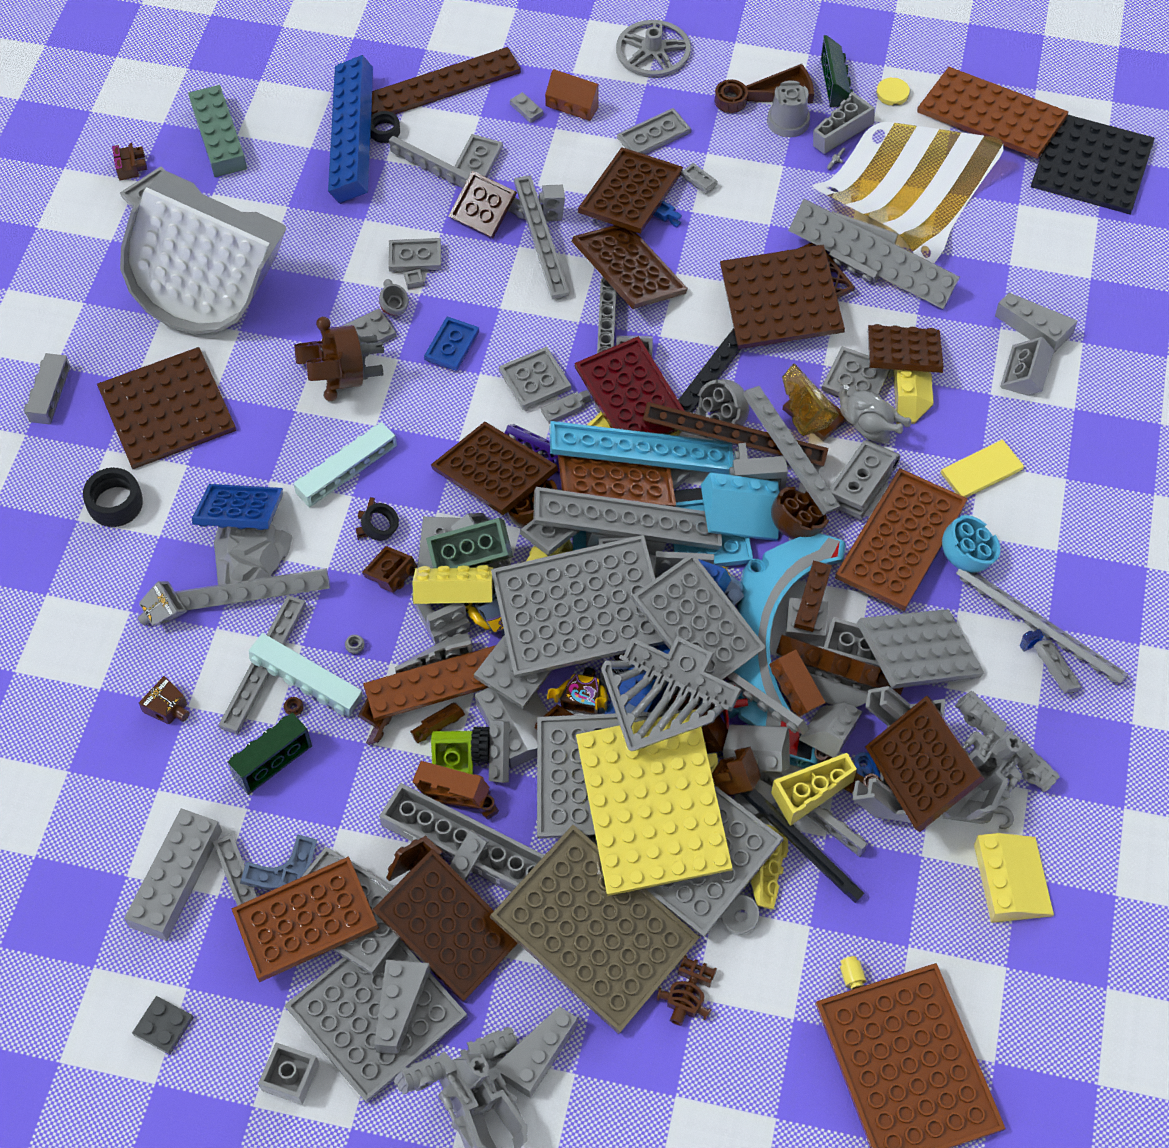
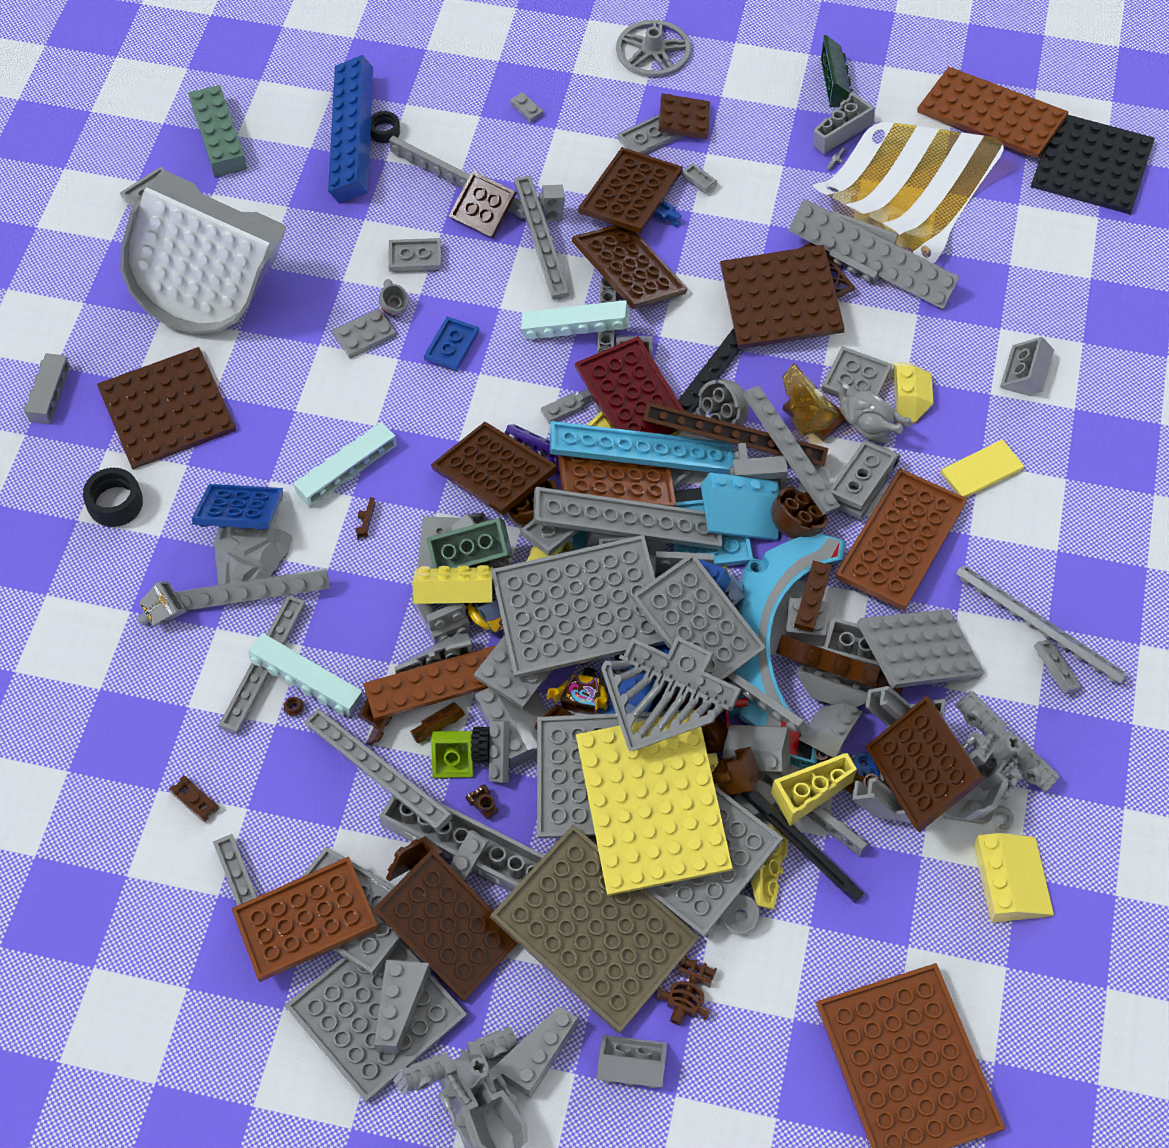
reddish brown hips [112,143,147,181] -> none
light grey brick [124,808,222,941] -> none
dark grey plate [132,996,194,1055] -> none
reddish brown torso [139,676,190,724] -> none
dark green brick [227,712,312,795] -> none
sand blue plate [240,834,317,890] -> none
light grey brick [258,1043,319,1105] -> none
reddish brown piece [294,316,384,402] -> none
light grey plate [345,635,365,654] -> none
black tyre [361,503,399,541] -> none
reddish brown plate [362,546,418,593] -> none
reddish brown plate [371,47,521,116] -> none
light grey tile [403,269,425,289] -> none
dark orange wedge [412,761,490,809] -> none
light grey plate [454,134,503,177] -> none
light grey plate [499,347,571,410] -> none
dark orange slope [545,69,599,121] -> none
reddish brown piece [714,64,814,113] -> none
light grey piece [767,81,810,137] -> none
dark orange slope [769,650,826,717] -> none
light yellow brick [840,956,867,990] -> none
reddish brown plate [867,324,944,373] -> none
light yellow tile [876,77,910,106] -> none
medium azure cylinder [942,515,1000,573] -> none
light grey wedge [995,293,1078,354] -> none
clear blue plate [1019,629,1044,652] -> none
none -> reddish brown plate [169,775,220,823]
none -> light grey plate [304,709,453,832]
none -> light aqua brick [521,300,630,340]
none -> light grey slope [597,1035,667,1088]
none -> reddish brown plate [658,93,710,139]

